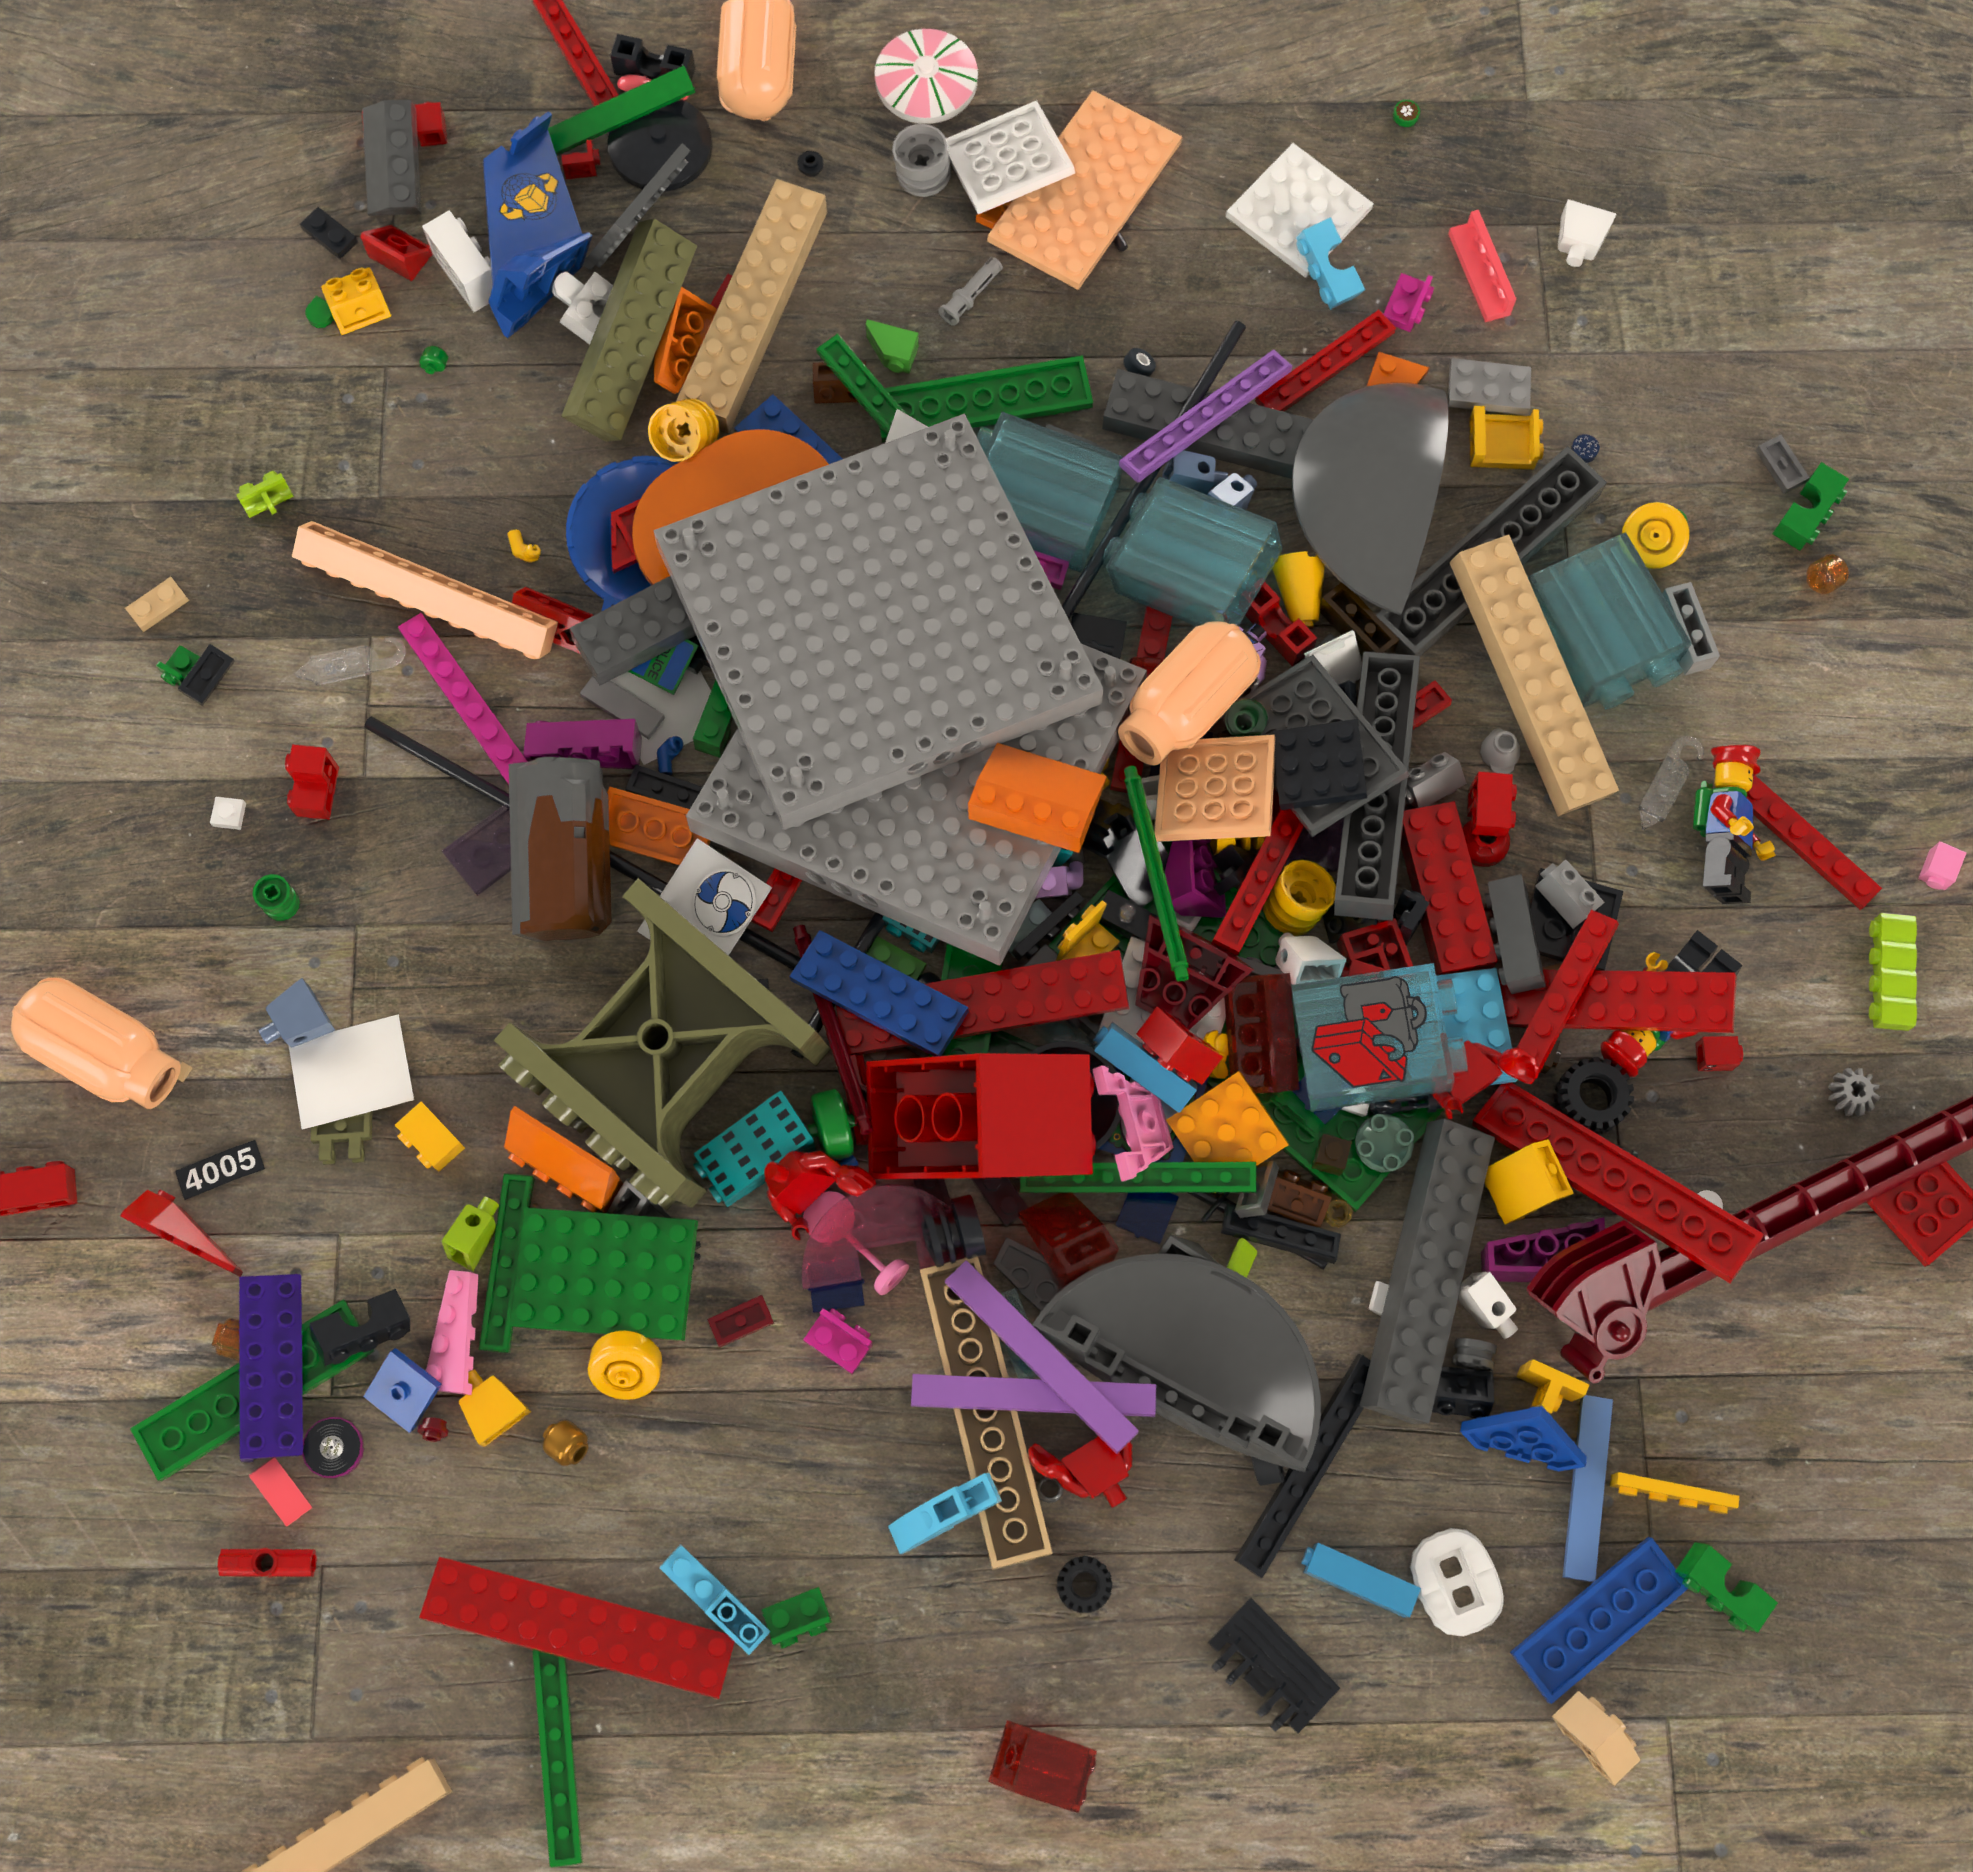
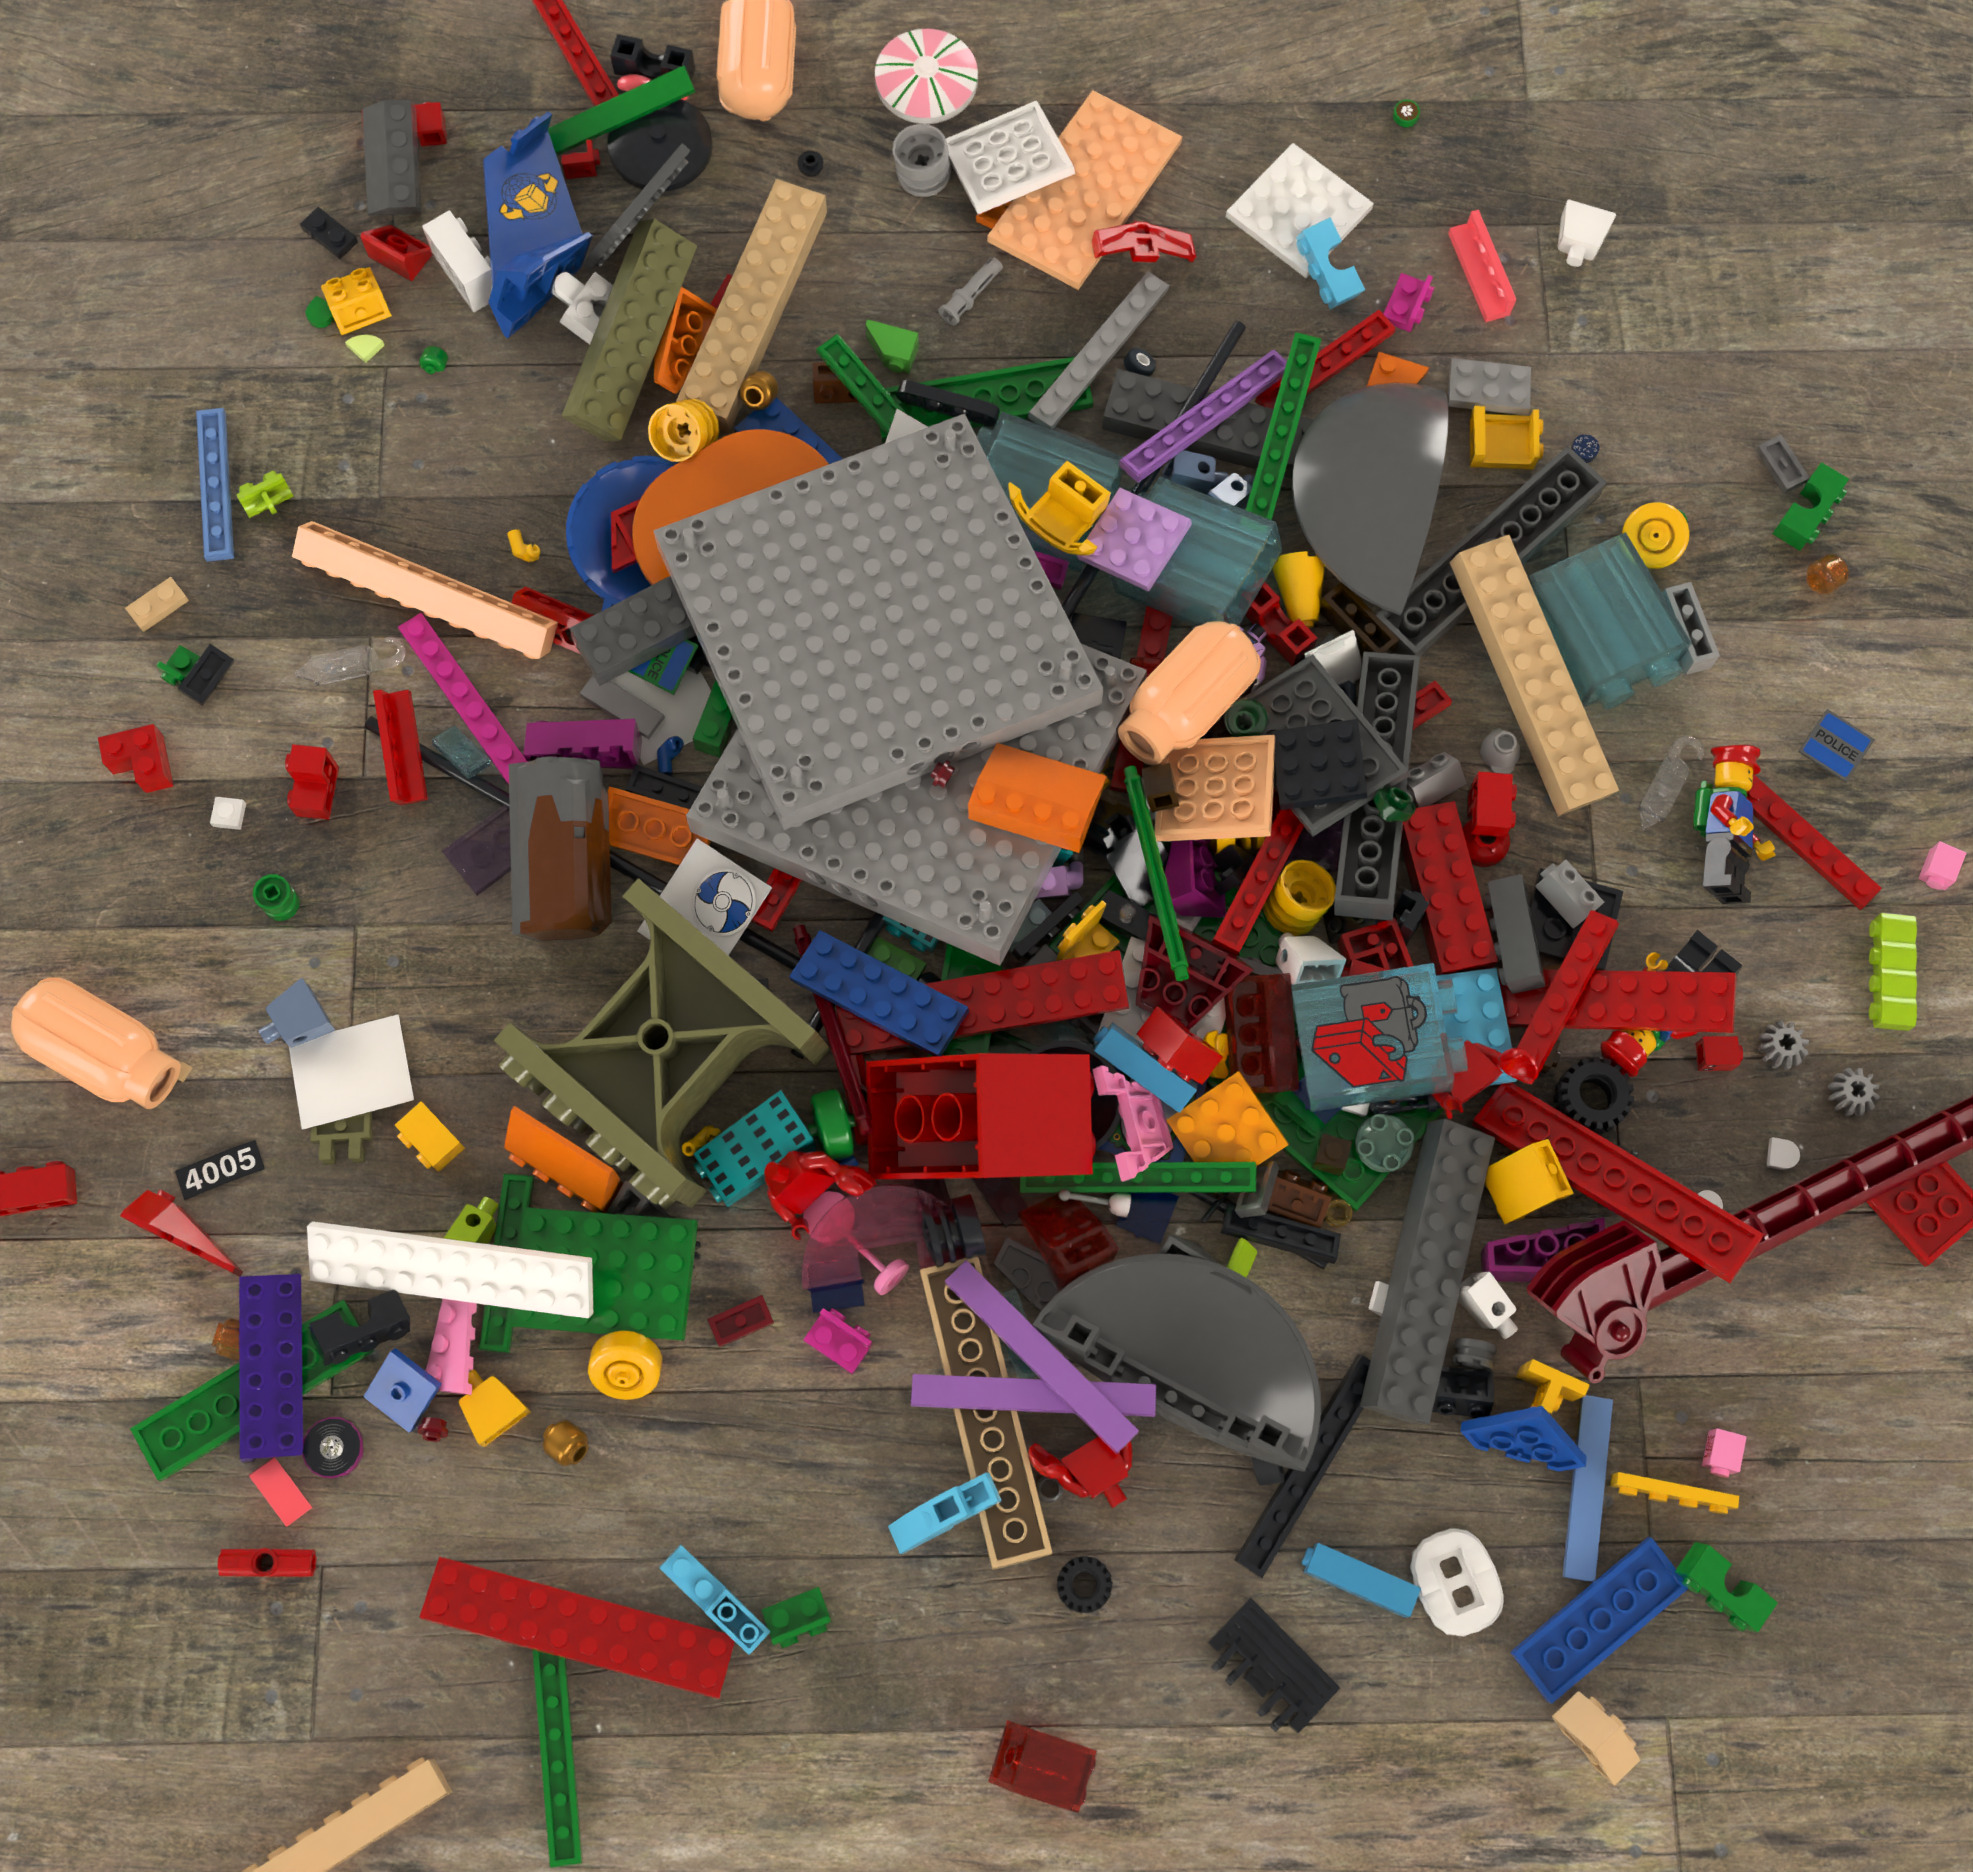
none -> red brick [98,724,174,793]
none -> medium blue tile [196,408,234,562]
none -> white plate [307,1222,593,1318]
none -> yellowish green tile [345,335,385,363]
none -> red fence [373,689,428,805]
none -> clear light blue plate [432,725,490,779]
none -> yellow arm [682,1125,722,1156]
none -> pearl gold head [740,371,778,410]
none -> black beam [896,380,1000,426]
none -> dark red plate [930,760,955,788]
none -> yellow piece [1008,461,1111,556]
none -> light grey plate [1028,272,1169,432]
none -> hinge [1059,1189,1131,1217]
none -> lavender plate [1077,488,1192,592]
none -> plate [1092,221,1196,263]
none -> dark brown brick [1142,762,1180,812]
none -> green plate [1241,332,1321,535]
none -> dark green plate [1373,786,1416,822]
none -> bright pink brick [1702,1428,1747,1478]
none -> light grey gear [1758,1020,1809,1070]
none -> white tile [1766,1137,1800,1170]
none -> piece [1798,709,1875,783]

